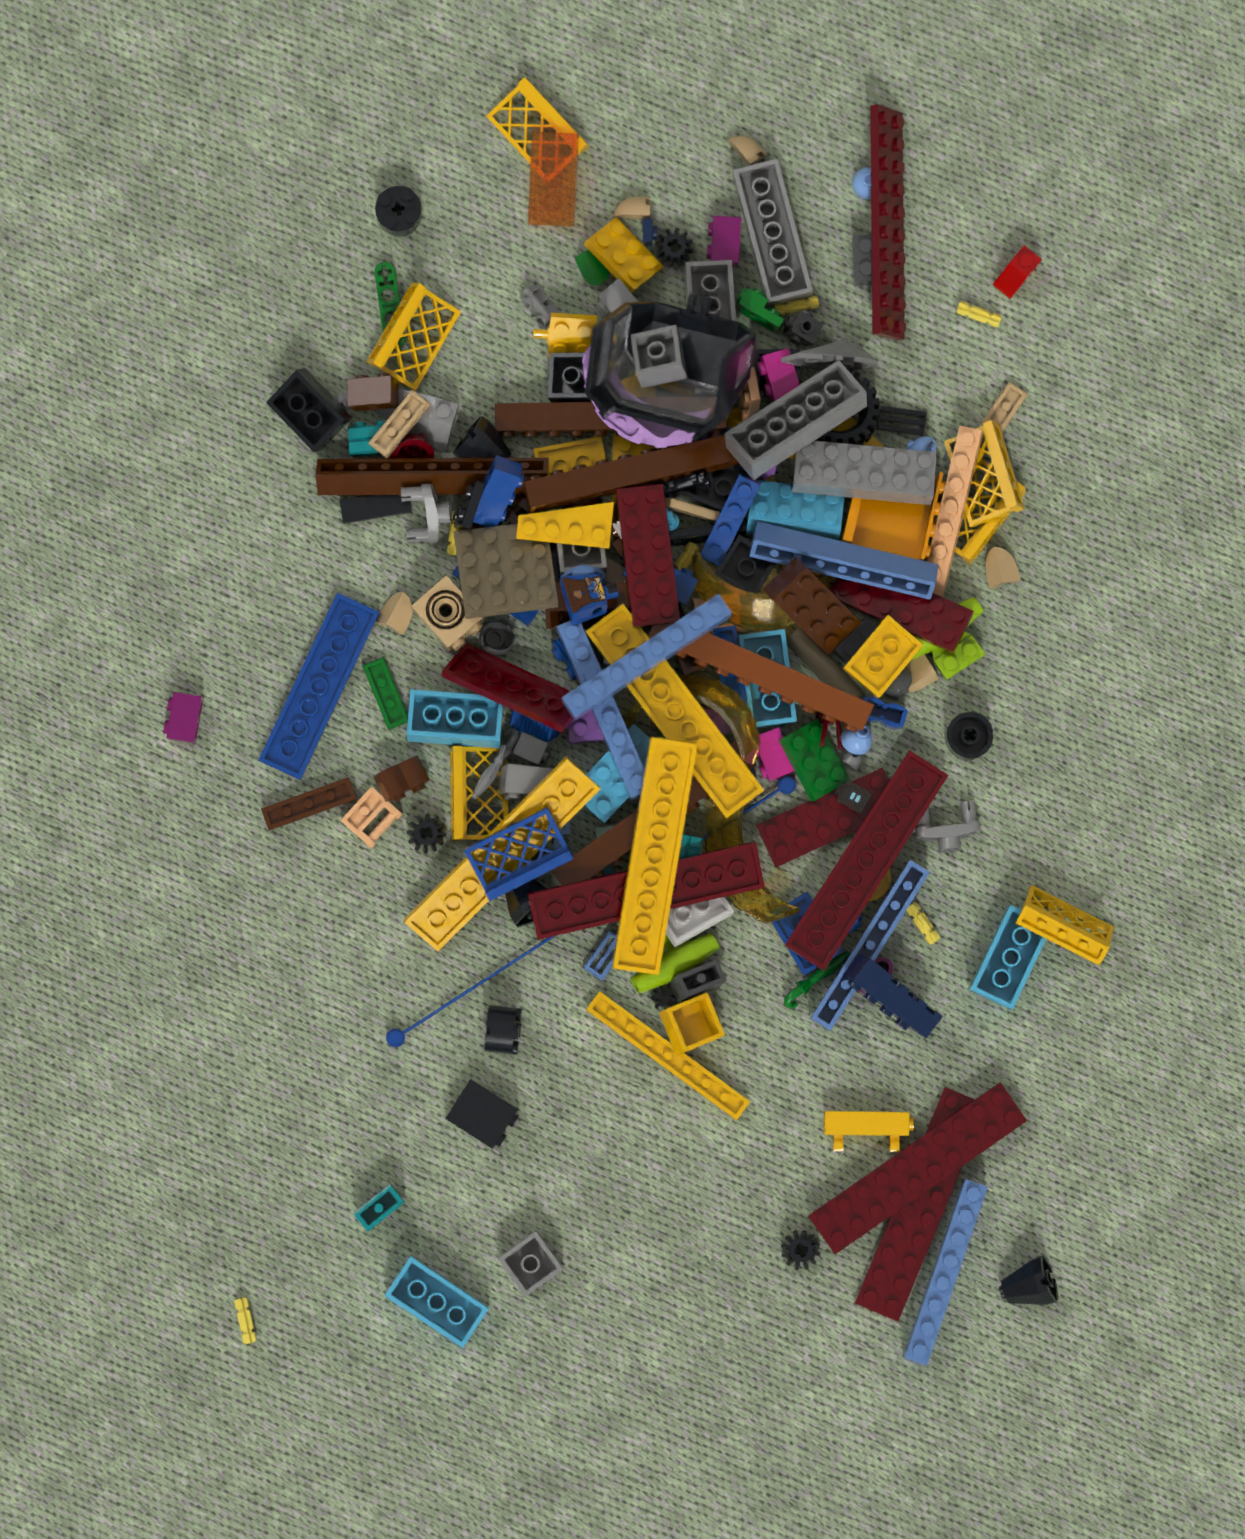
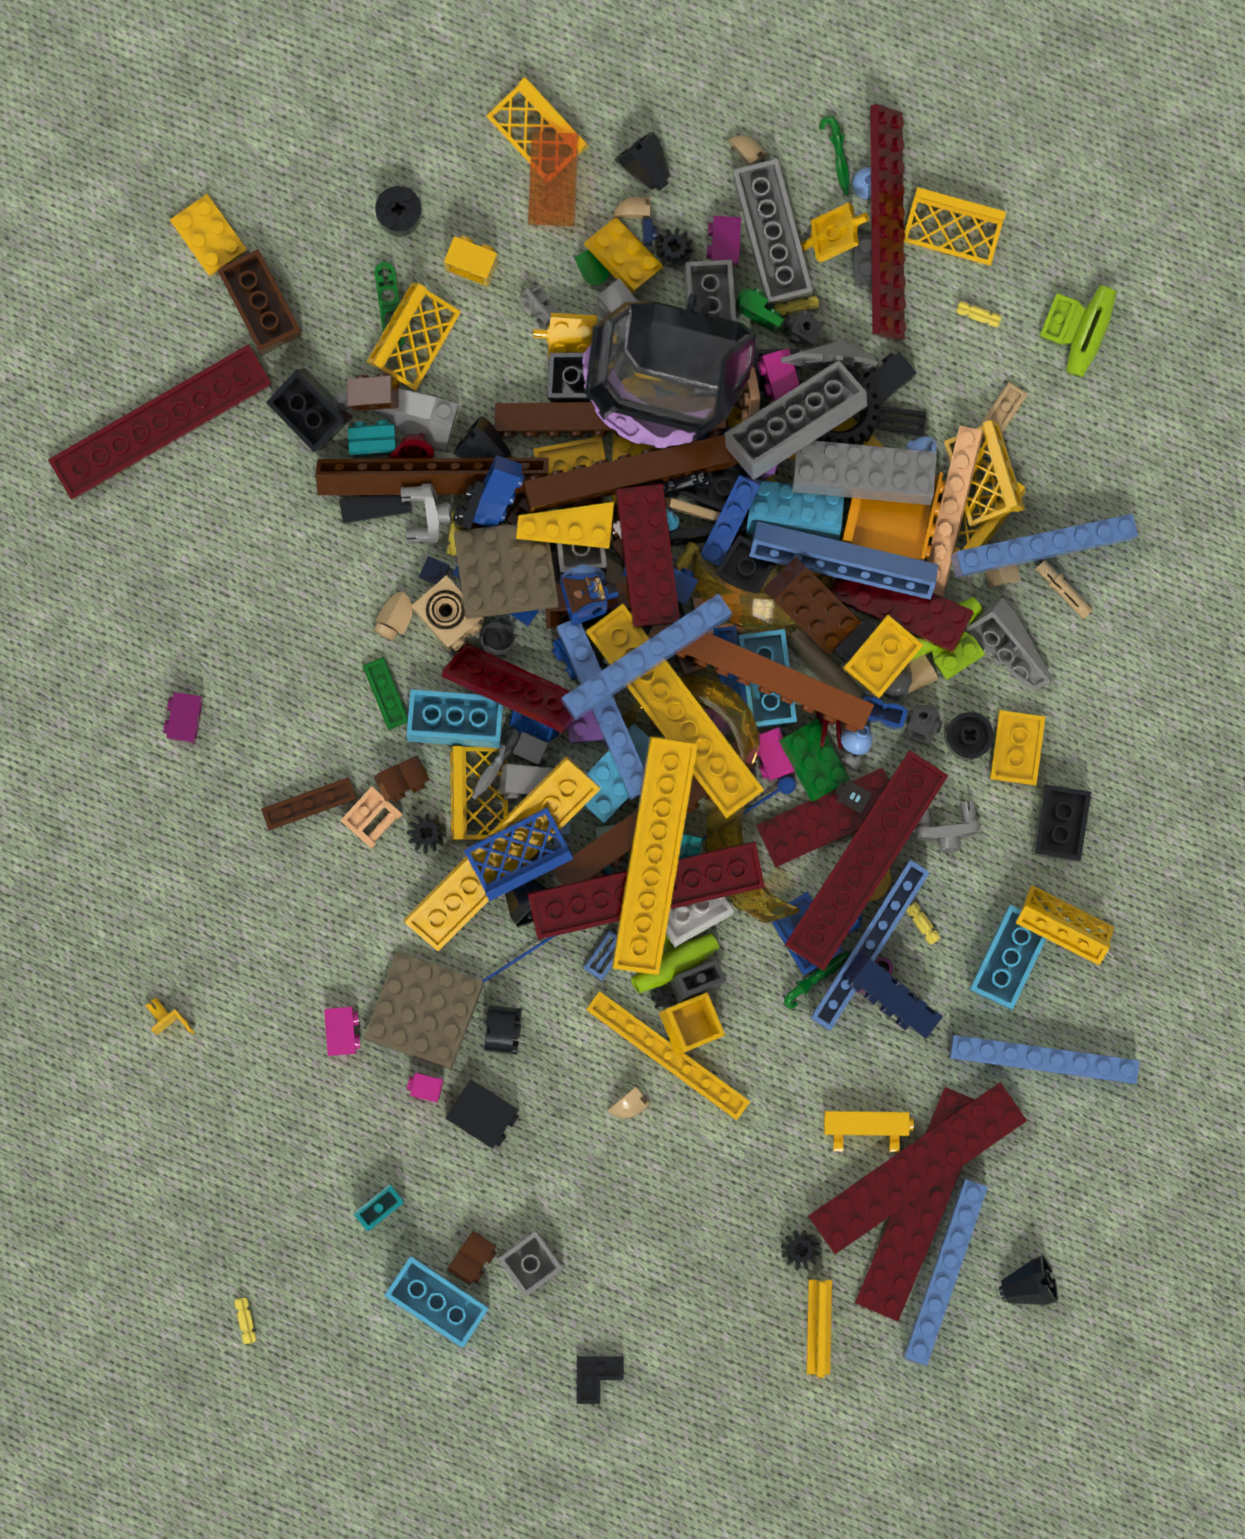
blue plate [258,593,380,780] -> none
tan tile [368,390,431,458] -> none
light grey brick [631,325,687,388] -> none
red slope [993,245,1042,299] -> none
none -> dark red plate [48,344,272,500]
none -> yellow bracket [146,998,196,1035]
none -> yellow plate [170,194,247,277]
none -> reddish brown brick [217,249,302,356]
none -> dark pink brick [324,1007,361,1056]
none -> dark tan plate [364,952,484,1070]
none -> tan tile [373,623,397,641]
none -> dark pink brick [407,1073,444,1102]
none -> dark blue plate [419,556,449,585]
none -> yellow piece [444,235,498,287]
none -> reddish brown brick [447,1230,497,1285]
none -> black plate [577,1356,624,1404]
none -> tan brick [607,1087,650,1119]
none -> black cone [614,132,670,191]
none -> yellow plate [800,202,869,263]
none -> yellow fence [806,1279,832,1378]
none -> green piece [819,116,850,196]
none -> black brick [863,351,917,404]
none -> yellow fence [903,187,1006,266]
none -> dark grey brick [907,704,942,744]
none -> medium blue brick [949,1035,1140,1084]
none -> medium blue brick [951,514,1138,578]
none -> light grey wedge [965,597,1052,691]
none -> yellow plate [989,710,1046,786]
none -> black brick [1032,784,1091,862]
none -> tan pin [1035,559,1093,620]
none -> lime plate [1039,285,1117,378]

